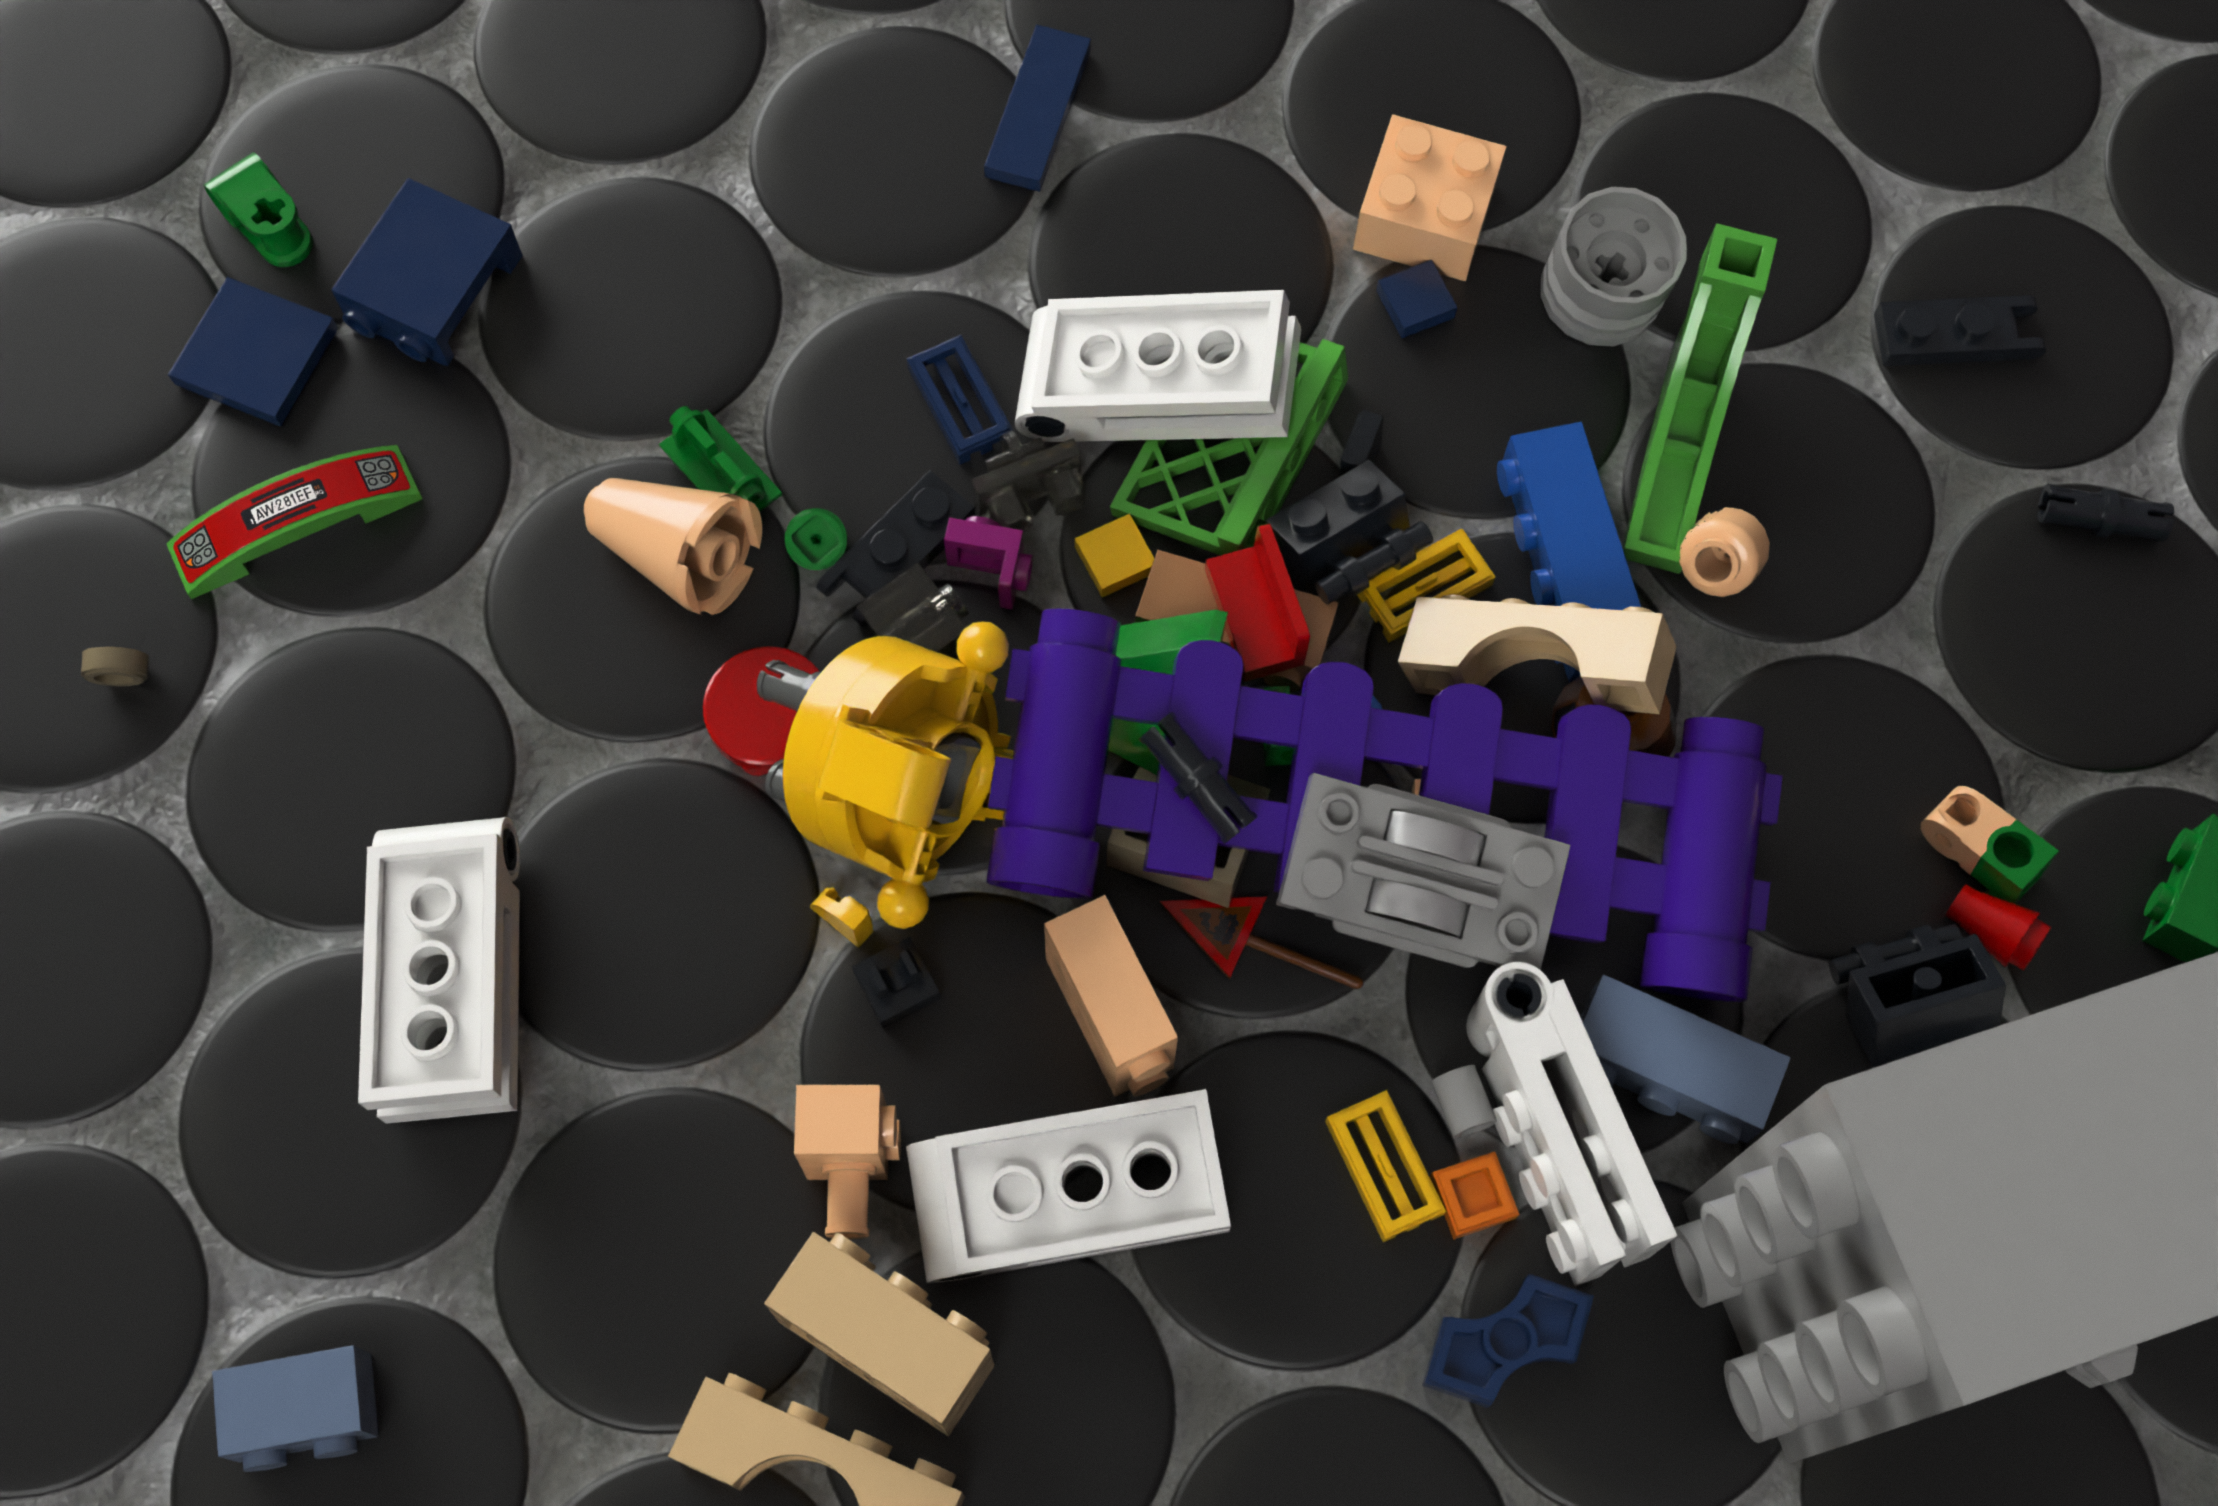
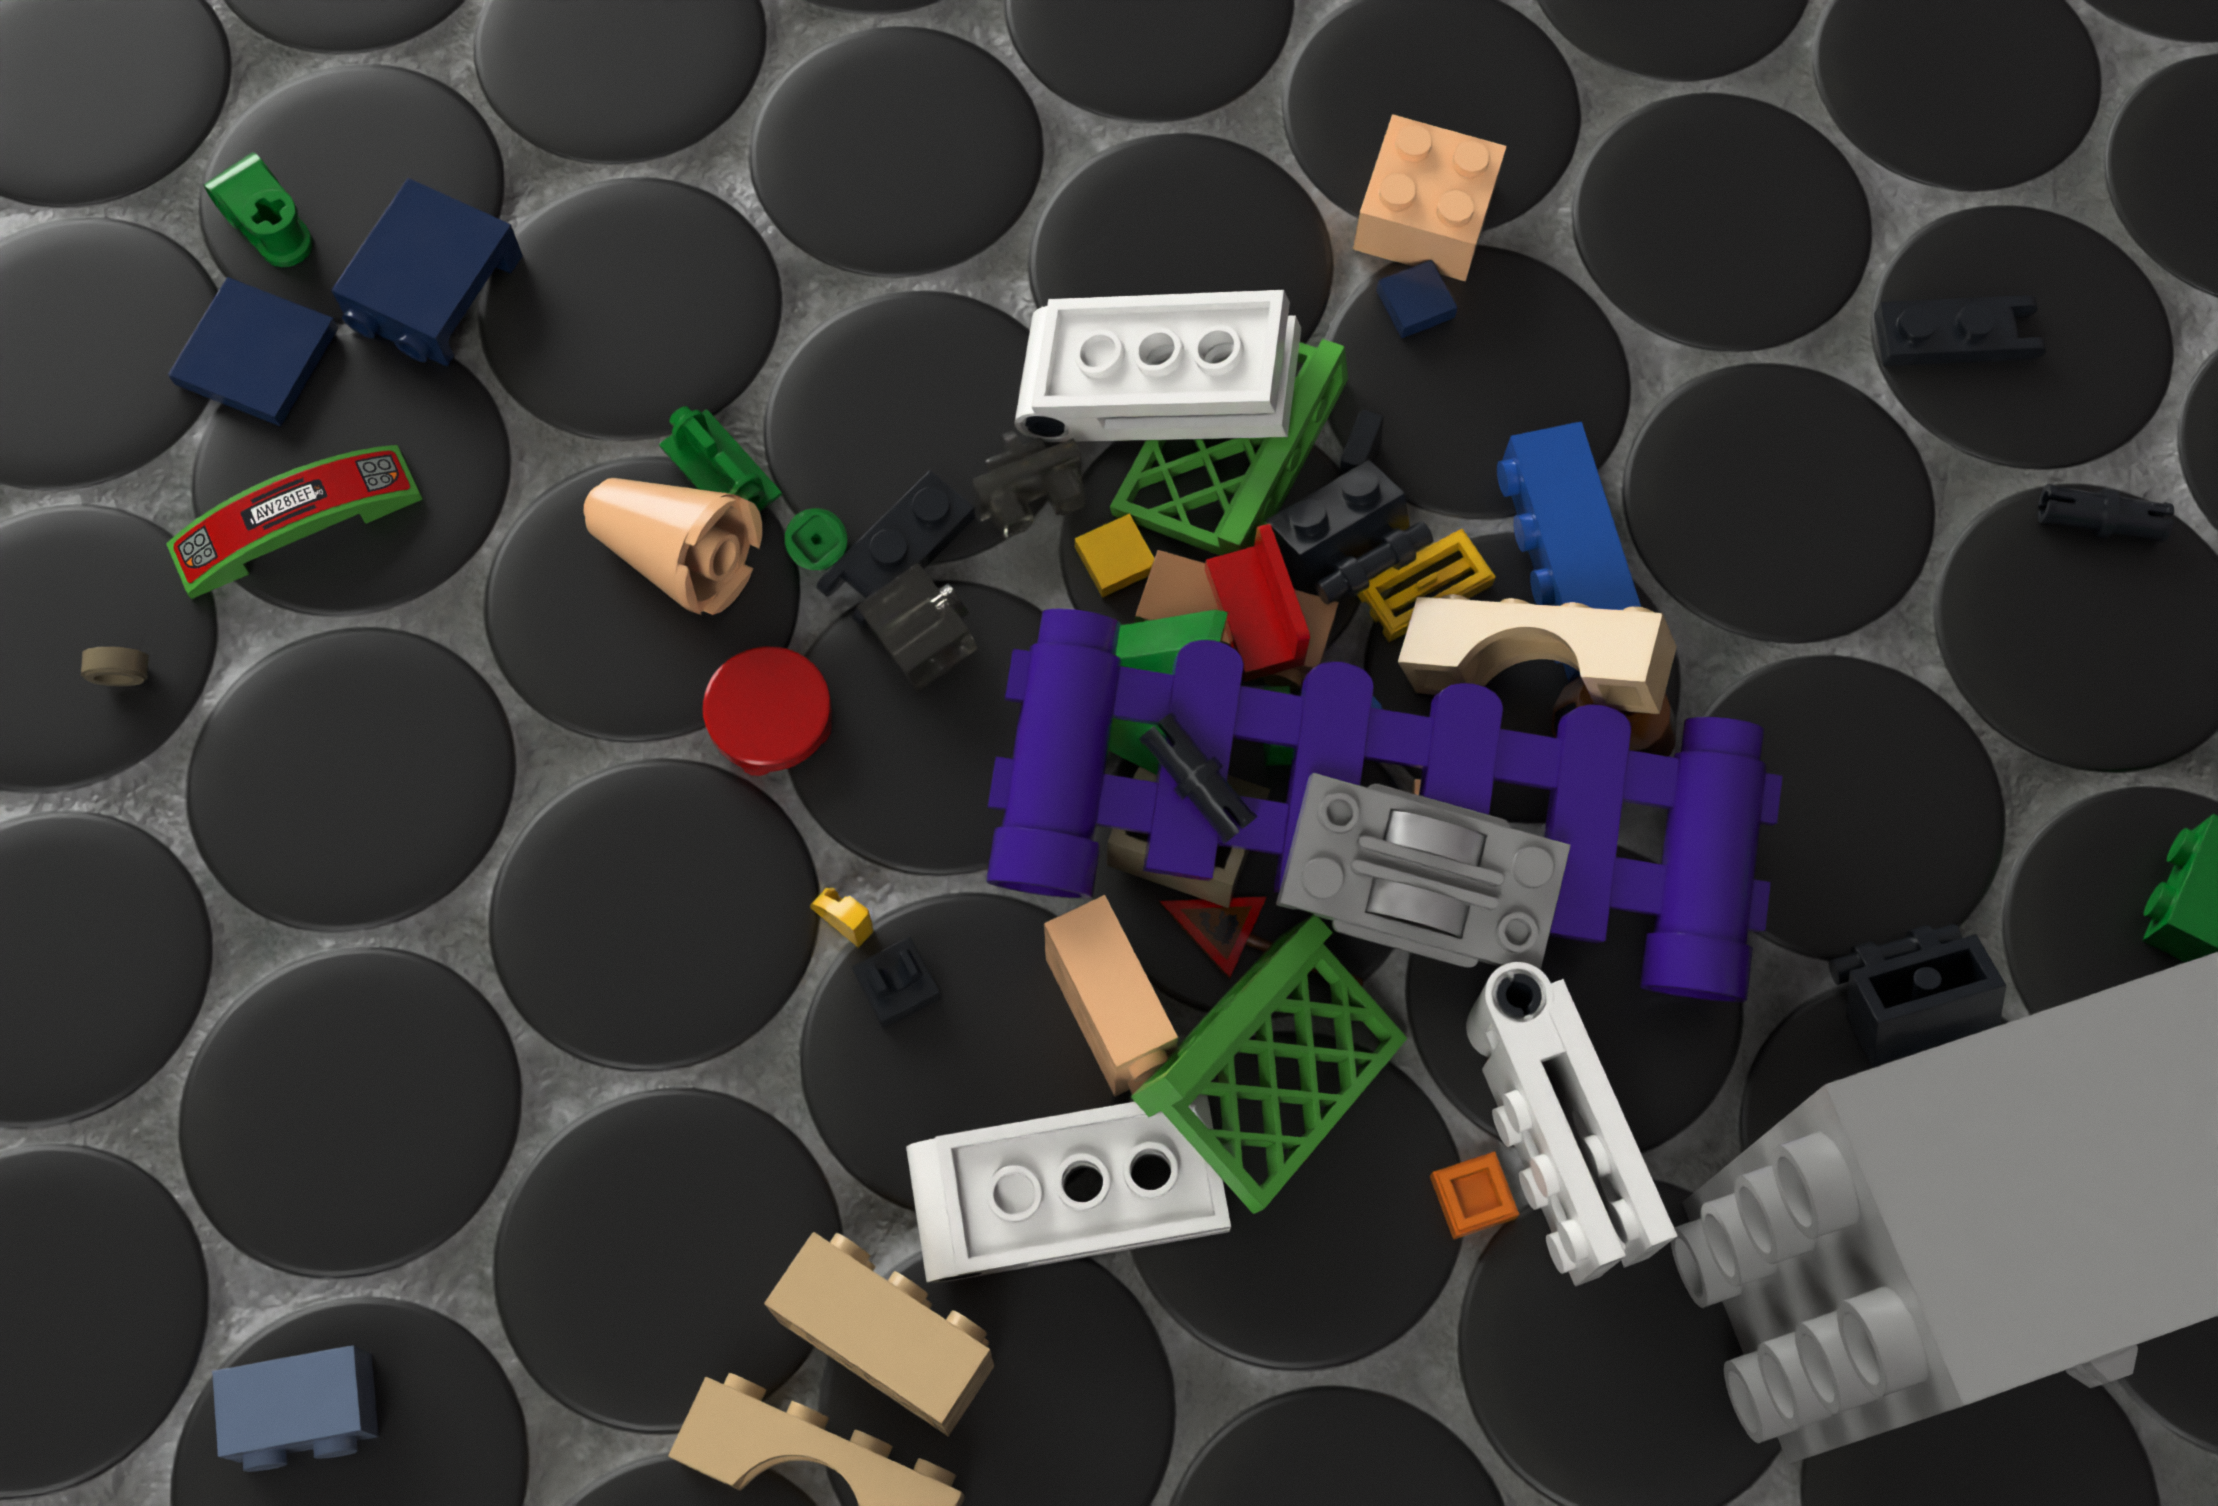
white hinge [358,817,520,1124] -> none
yellow piece [757,621,1014,929] -> none
light nougat brick [794,1085,901,1239] -> none
dark blue tile [907,335,1014,464] -> none
magenta bracket [944,516,1033,610] -> none
dark blue tile [984,24,1091,192] -> none
yellow tile [1325,1090,1446,1243] -> none
dark blue tile [1422,1274,1594,1408] -> none
light grey hinge [1431,1065,1497,1138] -> none
light grey wheel [1541,187,1687,347] -> none
sand blue brick [1580,974,1791,1144] -> none
bright green arch [1622,223,1777,574] -> none
light nougat head [1679,507,1770,597] -> none
leg [1921,786,2059,904] -> none
red cone [1945,884,2052,971] -> none
none -> bright green fence [1131,914,1407,1214]

